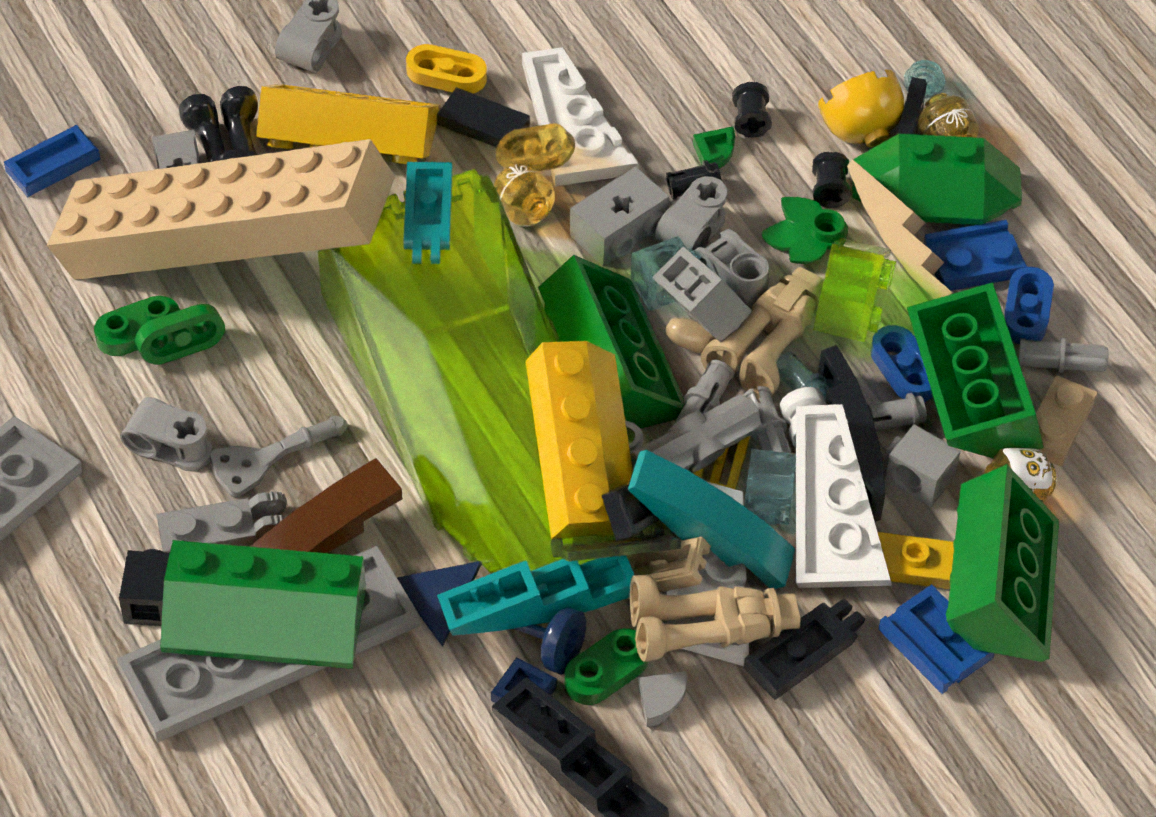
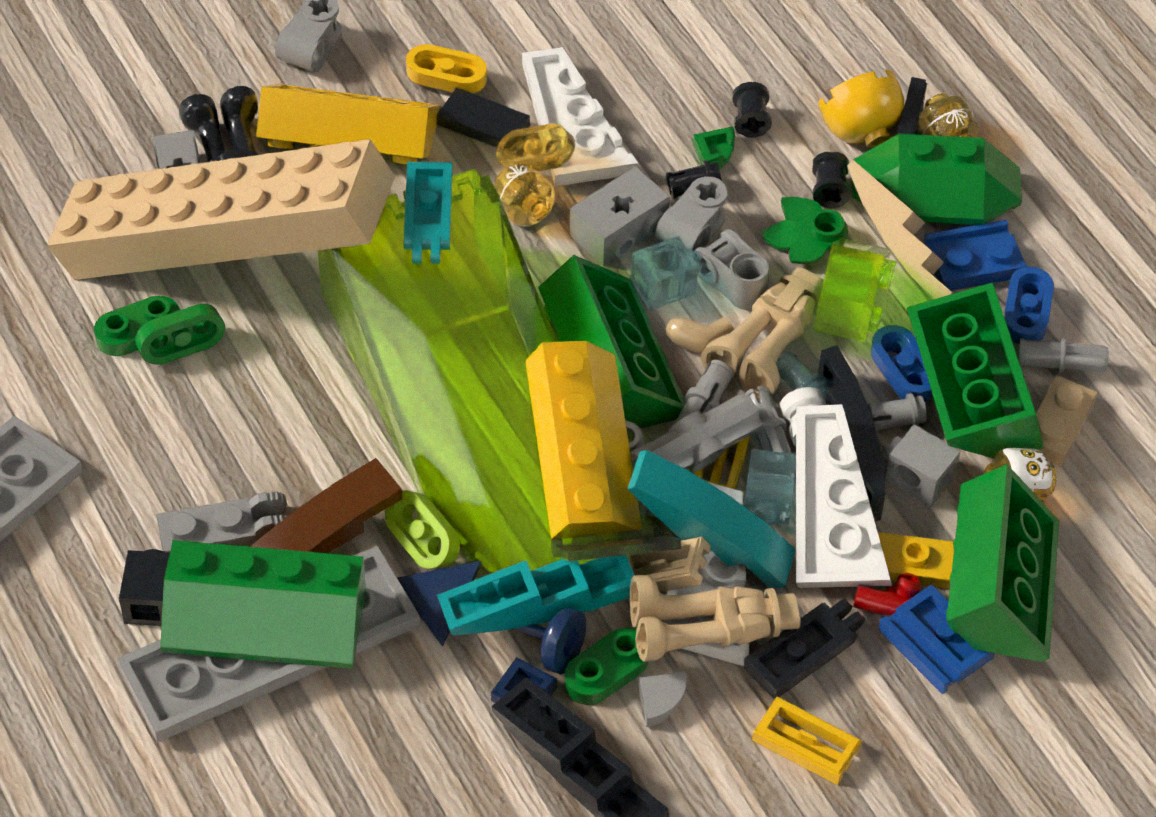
blue tile [4,125,100,197] -> none
light grey piece [120,397,213,471] -> none
light grey piece [210,416,348,498] -> none
black tile [602,481,660,541] -> none
light grey brick [652,247,752,343] -> none
clear light blue plate [904,60,945,99] -> none
none -> lime plate [385,490,460,570]
none -> yellow tile [752,697,862,785]
none -> red arm [853,573,922,617]

